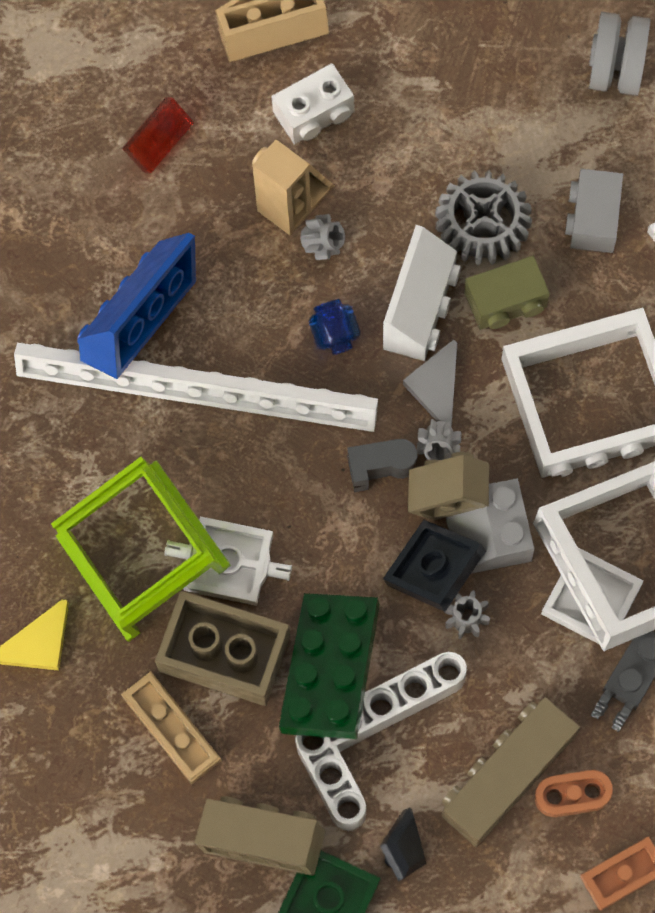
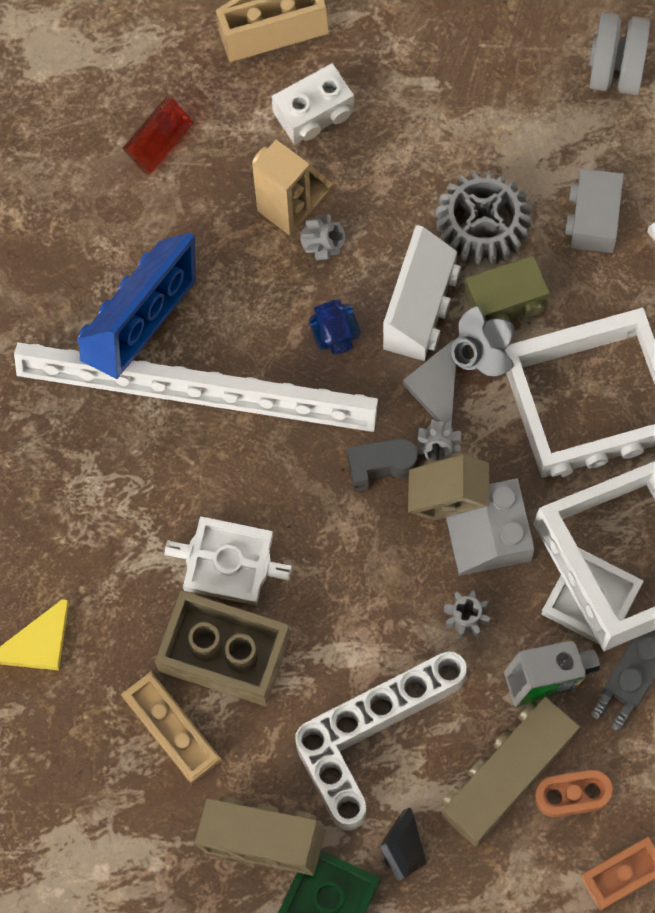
lime piece [51,457,232,642] -> none
dark green plate [279,593,380,739] -> none
black plate [383,520,486,612] -> none
none -> plate [451,306,514,376]
none -> light grey torso [503,641,600,708]

